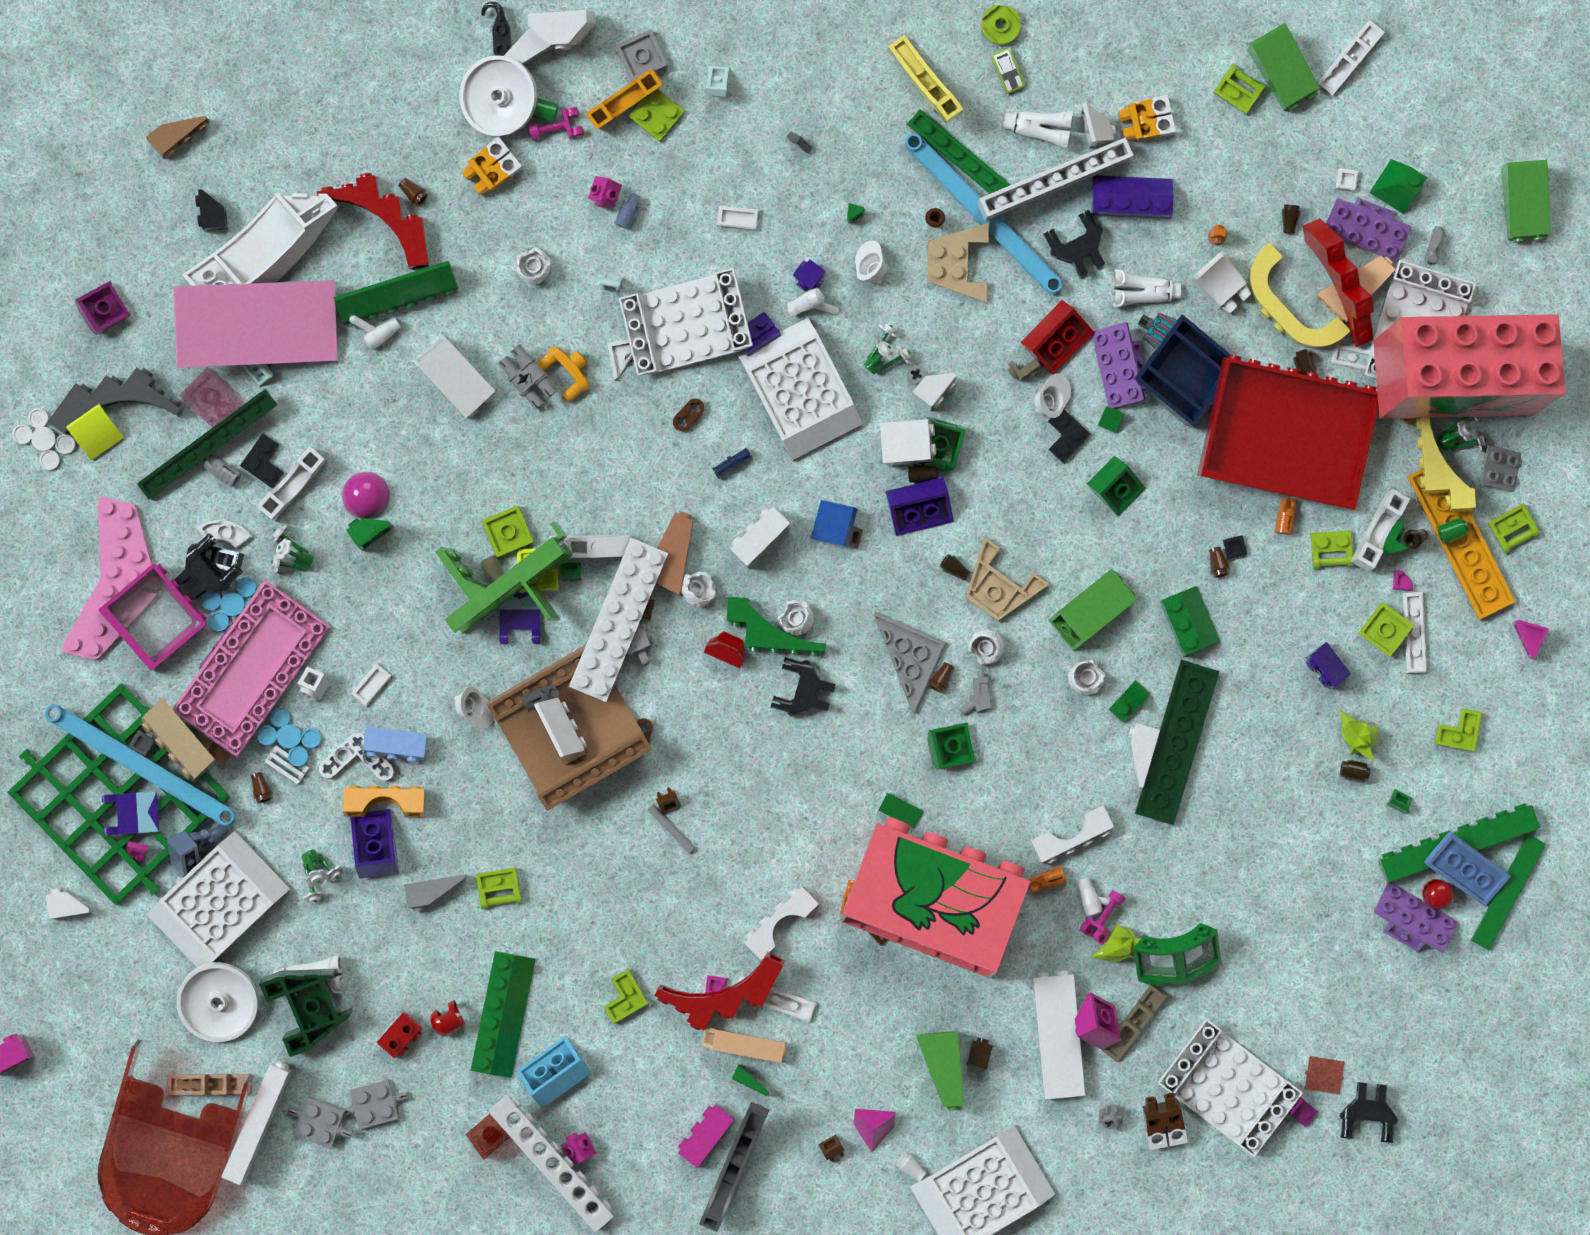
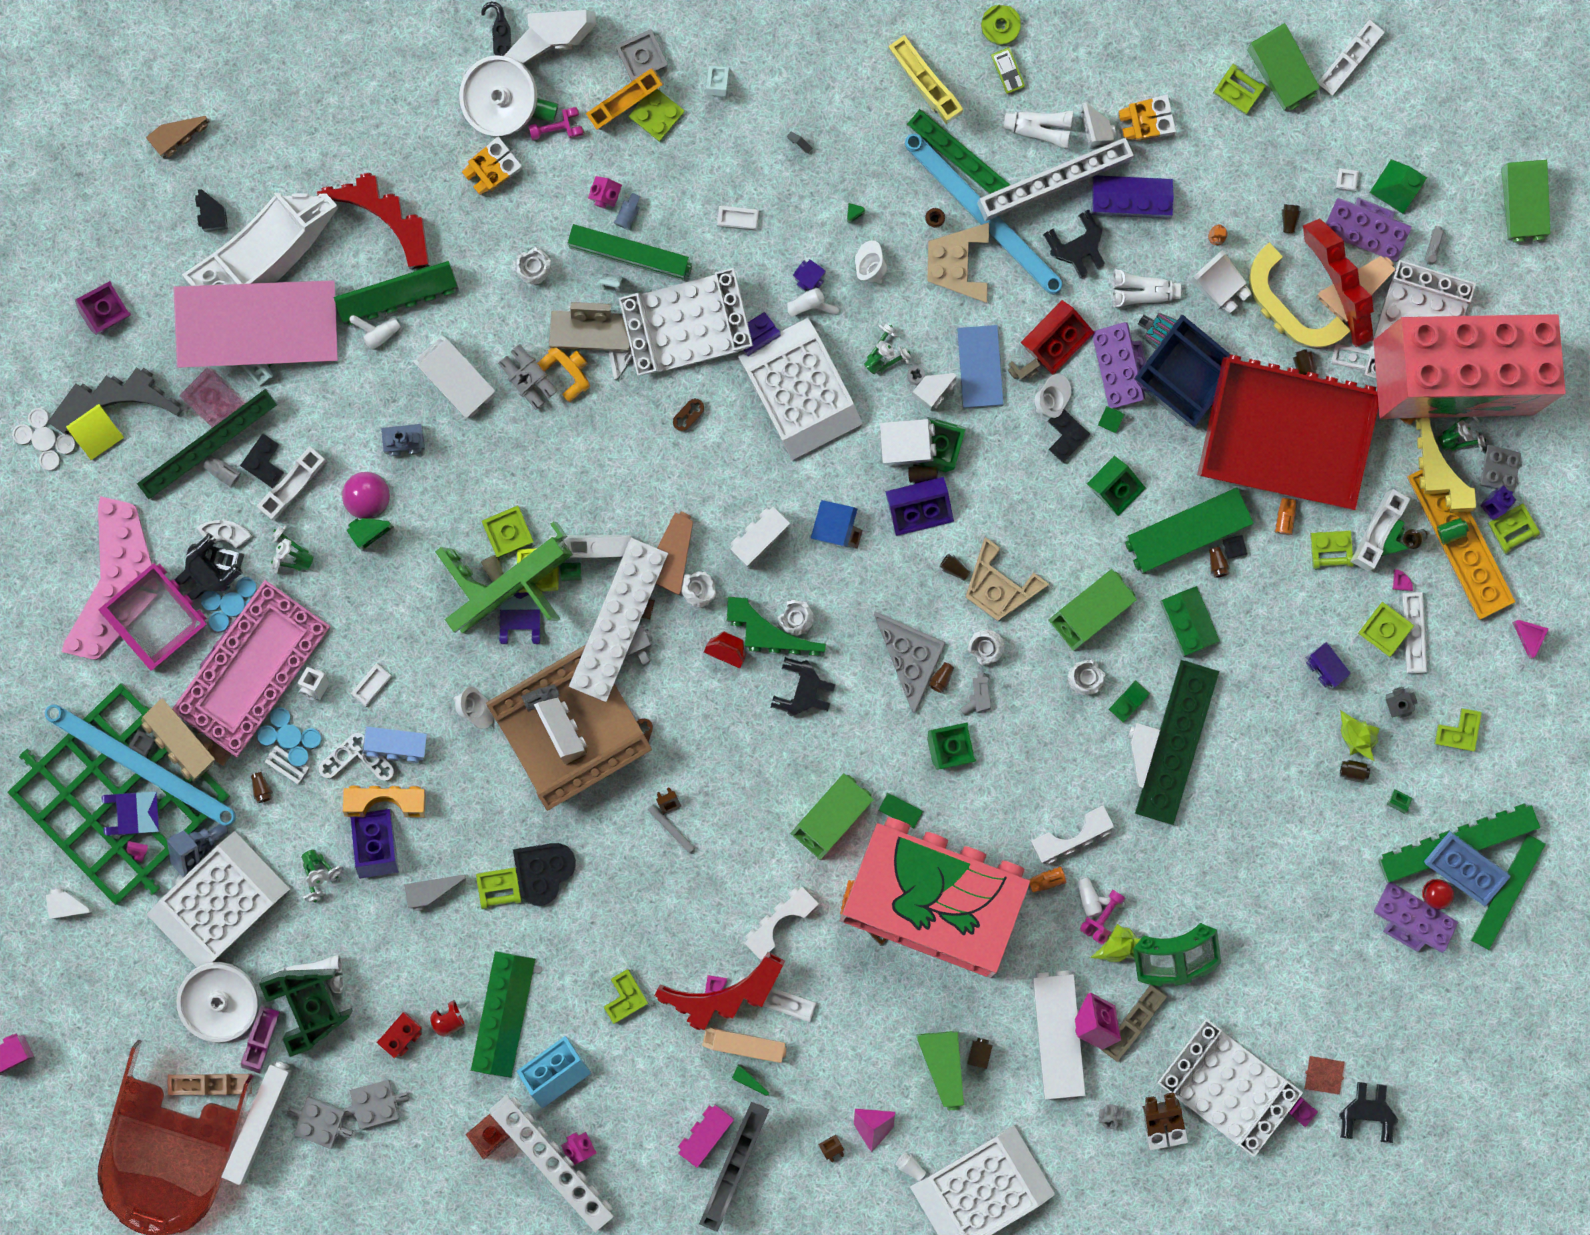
reddish brown cone [398,178,428,206] -> none
dark blue pin [712,448,753,479] -> none
none -> magenta slope [241,1006,280,1074]
none -> sand blue brick [381,424,425,457]
none -> black plate [513,843,576,906]
none -> bracket [549,302,630,351]
none -> green brick [567,224,692,281]
none -> bright green slope [790,773,874,860]
none -> medium blue tile [957,325,1003,408]
none -> green brick [1125,487,1254,574]
none -> dark grey brick [1386,687,1418,718]
none -> dark purple brick [1480,485,1516,520]

